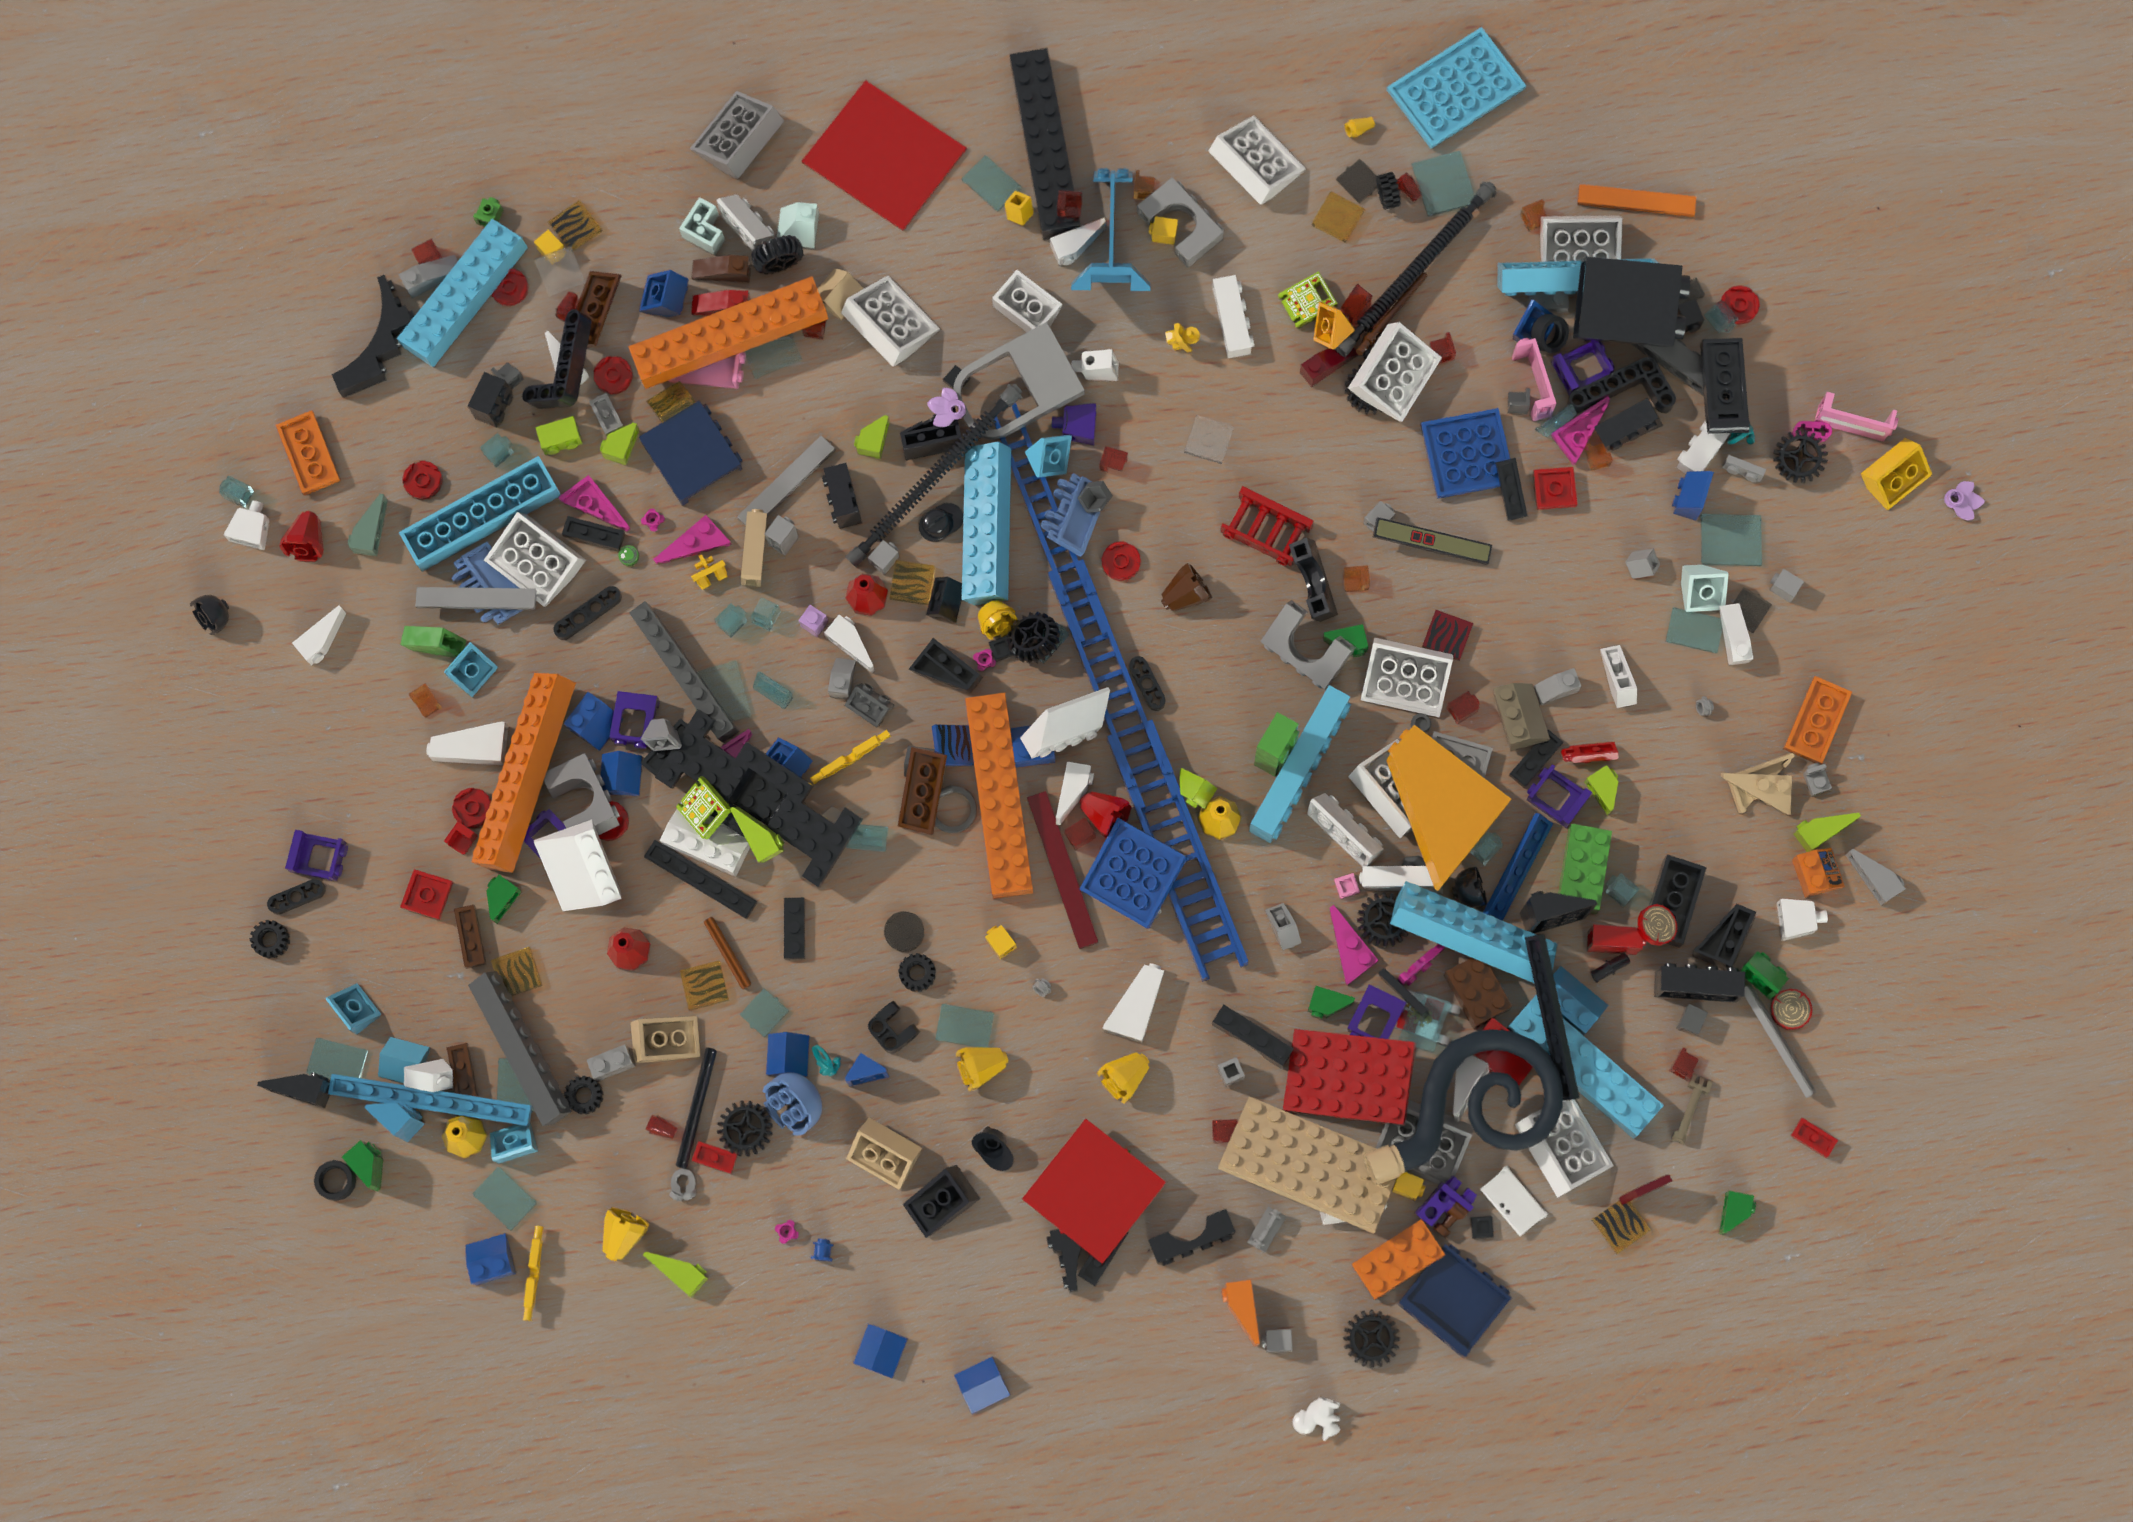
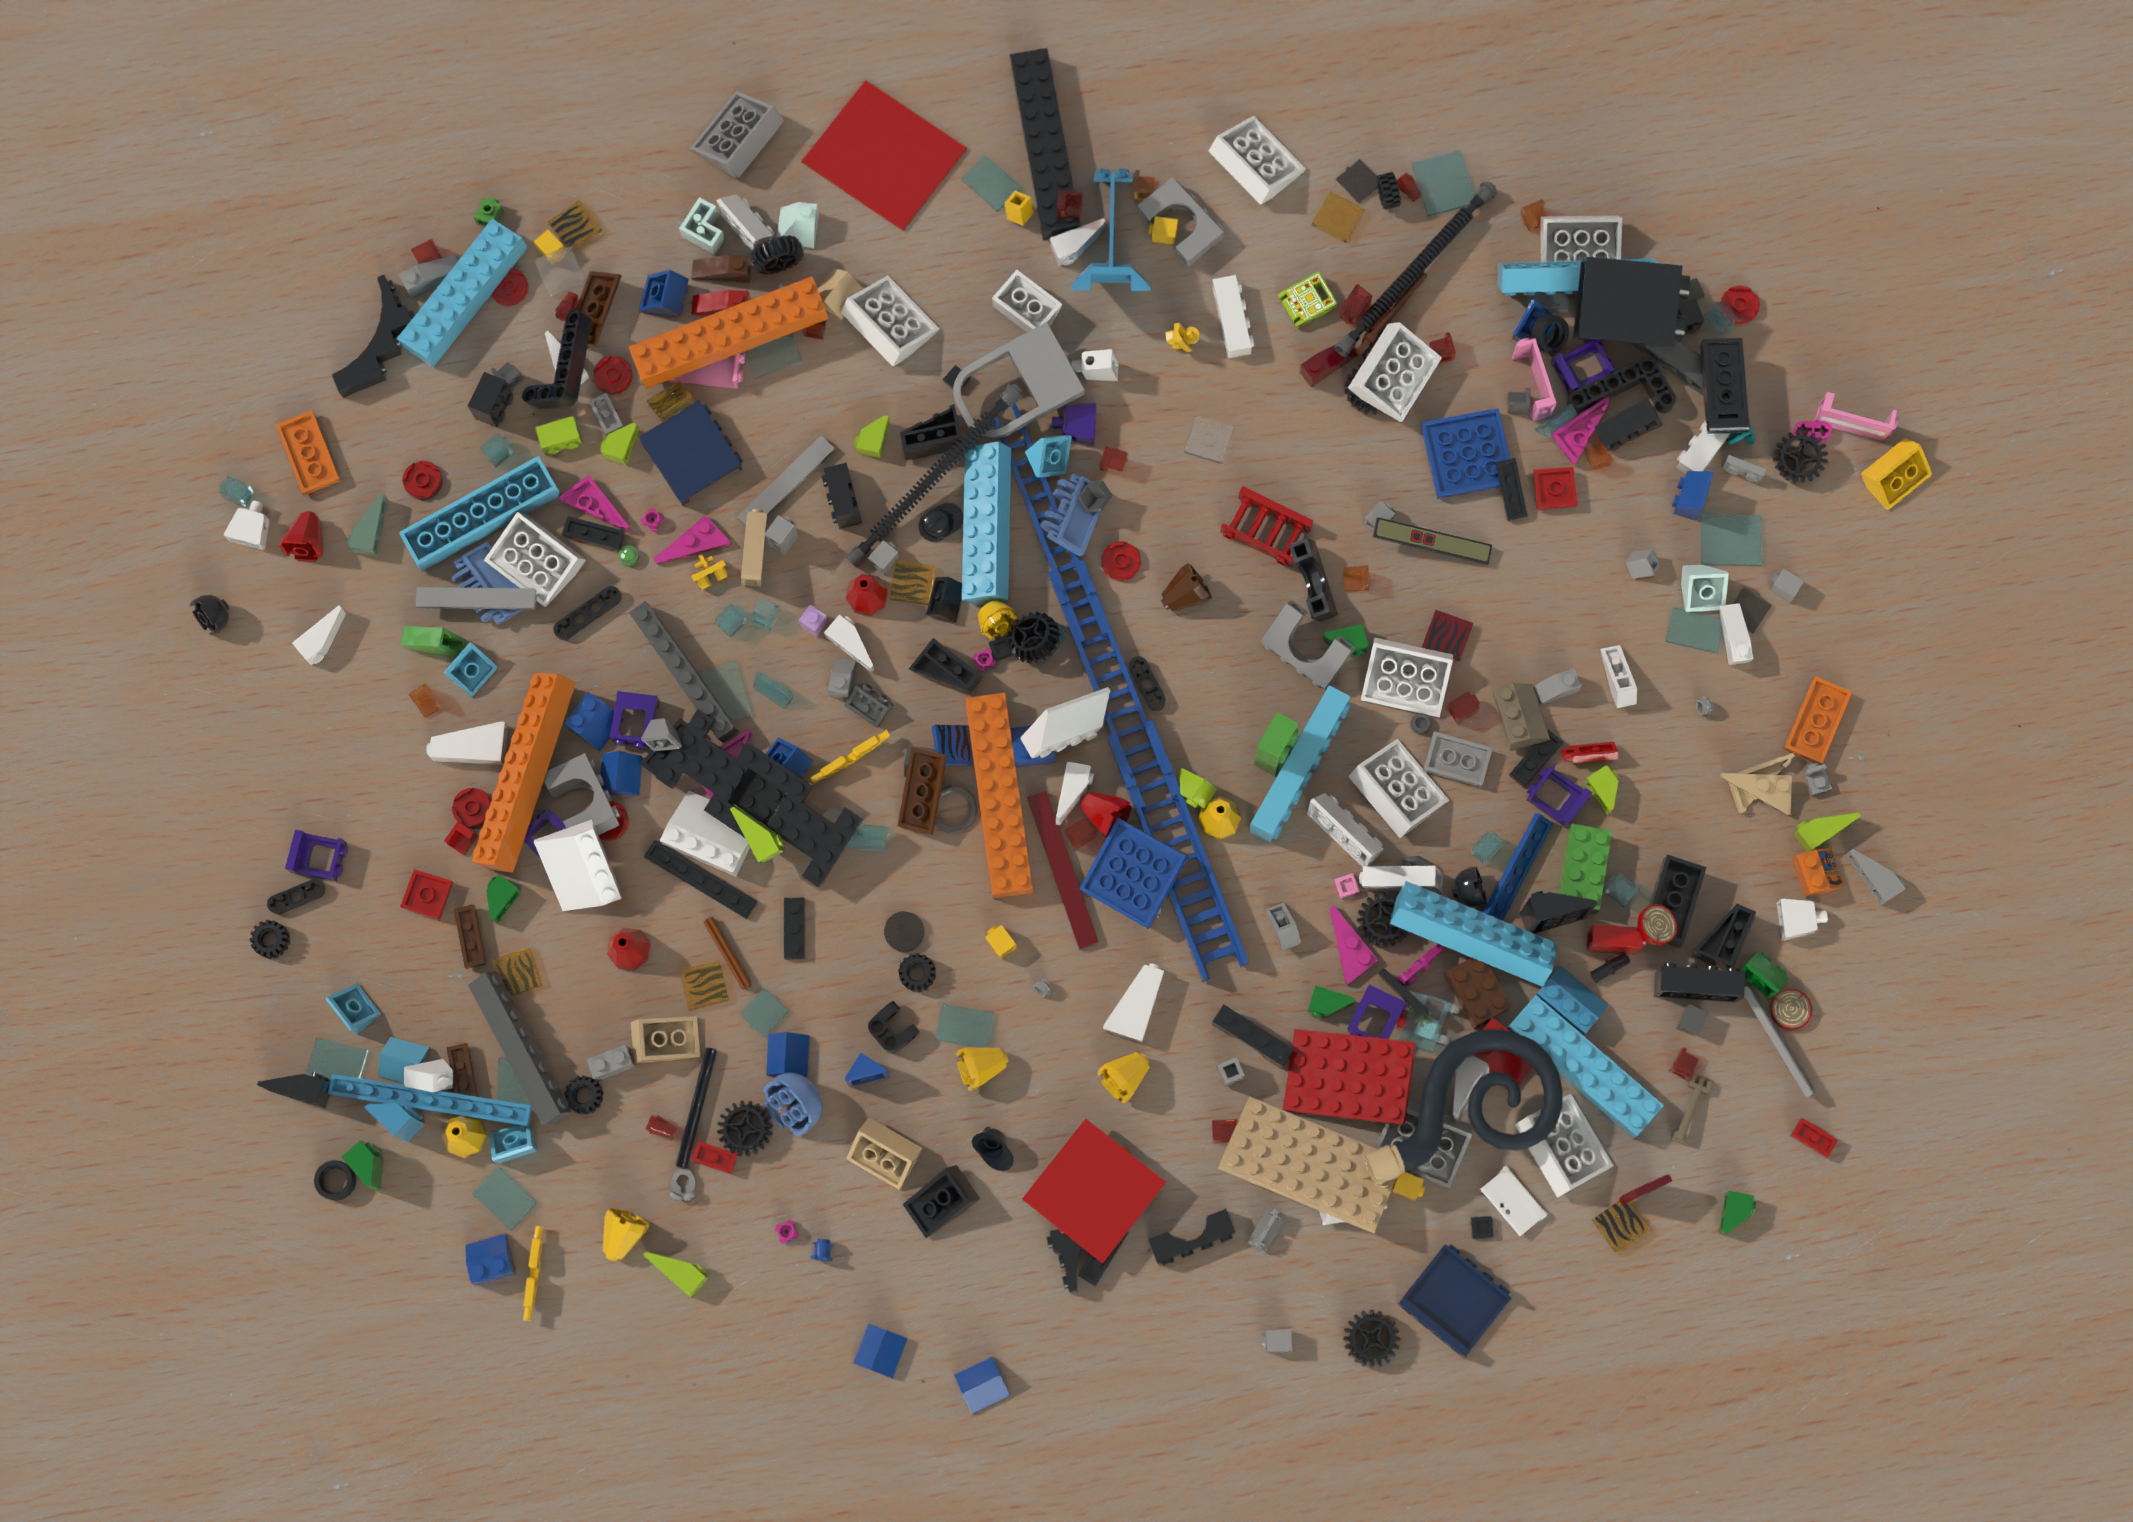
lime container [676,776,731,839] -> none
teal piece [812,1045,841,1076] -> none
lavender plate [927,388,966,427] -> none
orange slope [1221,1280,1260,1346] -> none
white animal [1292,1397,1340,1441] -> none
light orange slope [1313,302,1355,349] -> none
yellow cone [1345,117,1375,138] -> none
orange plate [1352,1219,1445,1300] -> none
light orange slope [1386,725,1511,891] -> none
medium azure plate [1387,27,1526,149] -> none
dark purple hips [1414,1175,1477,1239] -> none
black plate [1525,934,1580,1101] -> none
orange tile [1577,184,1696,217] -> none
lavender plate [1944,481,1985,520] -> none

